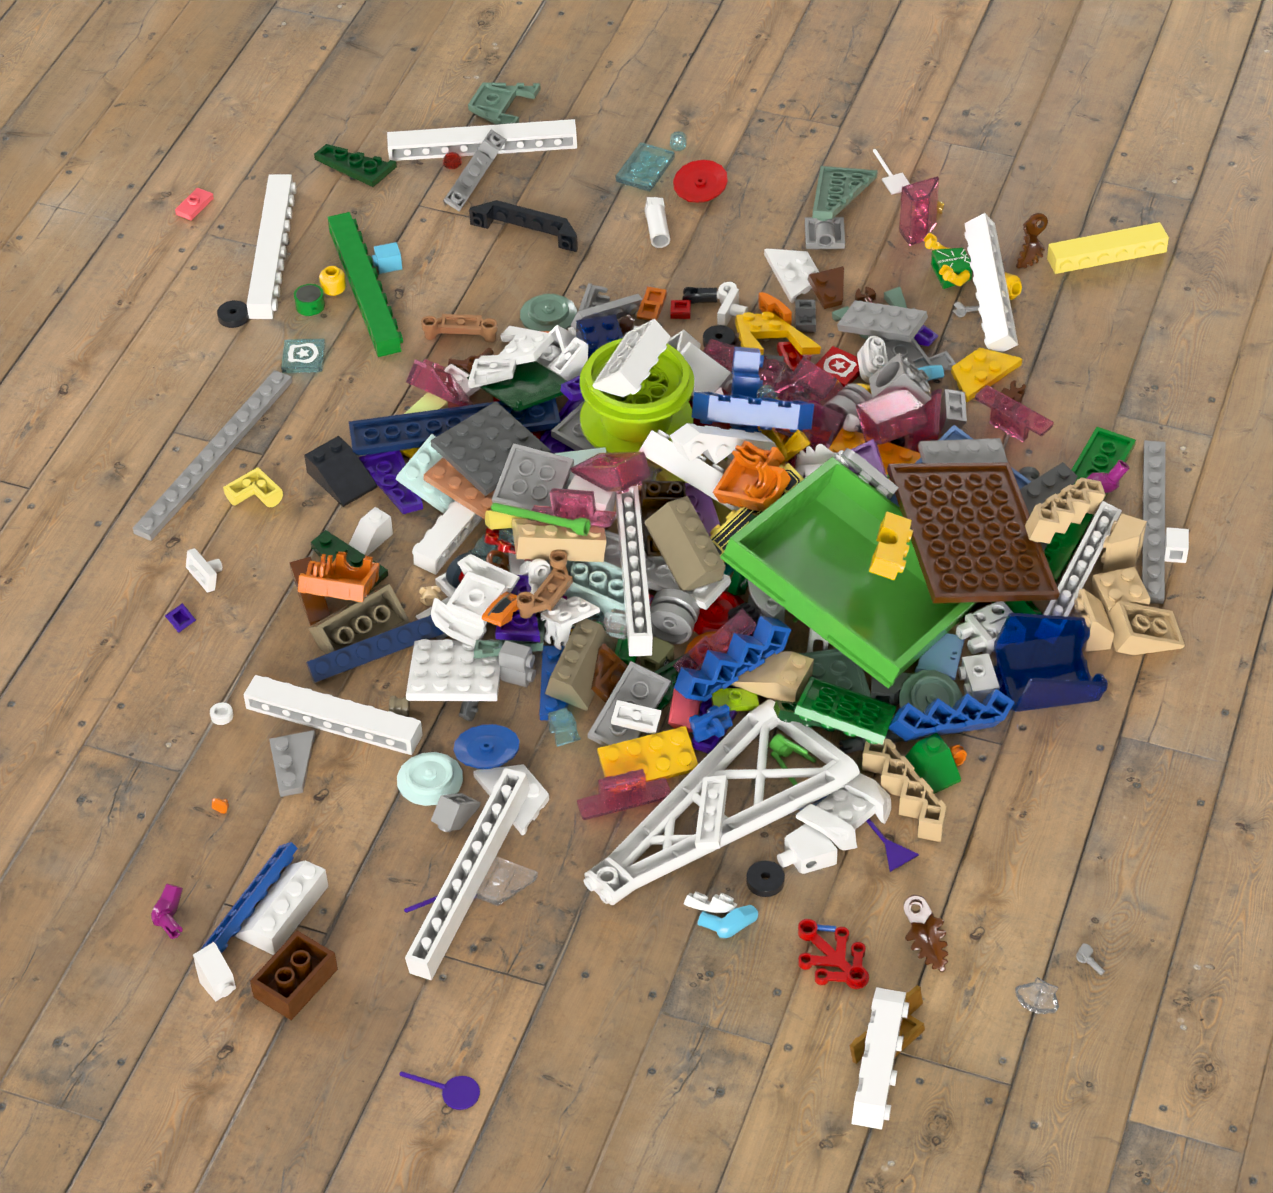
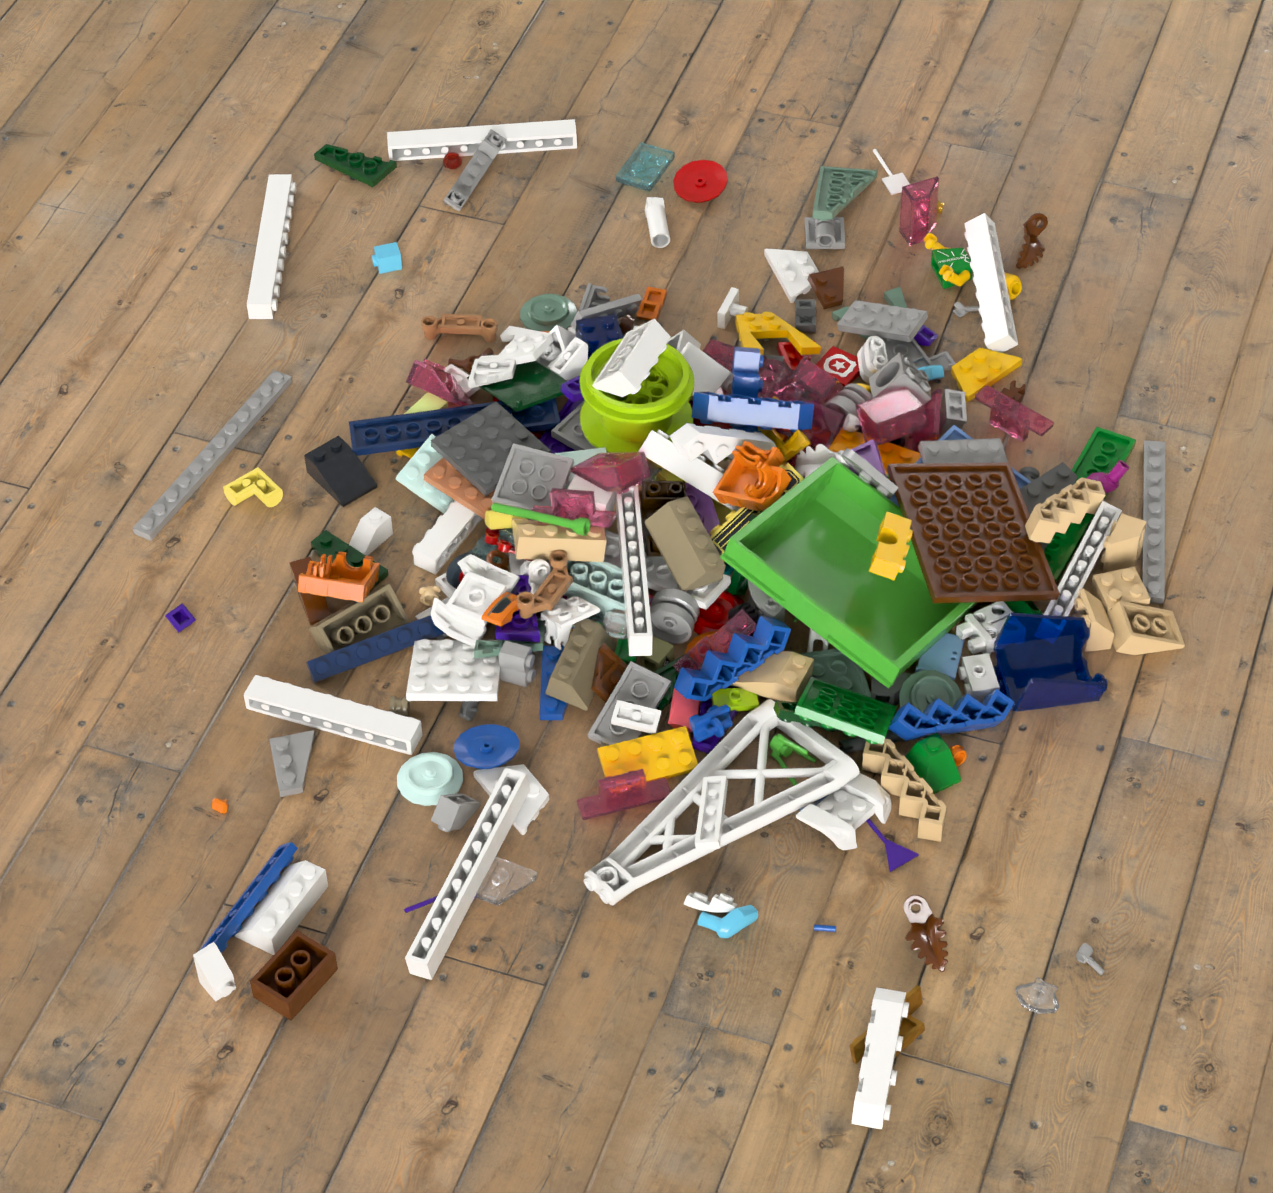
magenta arm [151,884,183,939] -> none
coral plate [175,188,214,221] -> none
white tile [186,548,222,593] -> none
white tile [210,702,233,725] -> none
black piece [217,300,249,328] -> none
clear light blue tile [281,339,325,373] -> none
piece [294,284,325,316] -> none
yellow head [319,266,346,296] -> none
green brick [327,212,403,357] -> none
dark purple wing [358,450,423,514] -> none
dark purple piece [399,1071,480,1110] -> none
sand green wing [468,82,541,125] -> none
black slope [469,200,578,252] -> none
clear light blue window [548,708,581,747] -> none
clear light blue bush [670,132,687,151] -> none
red tile [670,300,691,319] -> none
black piece [682,282,737,304] -> none
black piece [703,325,735,353] -> none
black piece [746,860,785,897] -> none
clear light blue bush [756,385,778,399] -> none
orange slope [759,292,792,326] -> none
white torso [777,823,838,874] -> none
red plant [798,919,869,989] -> none
reddish brown bar [855,287,876,303] -> none
light yellow brick [1047,222,1169,274] -> none
white brick [1165,528,1189,563] -> none

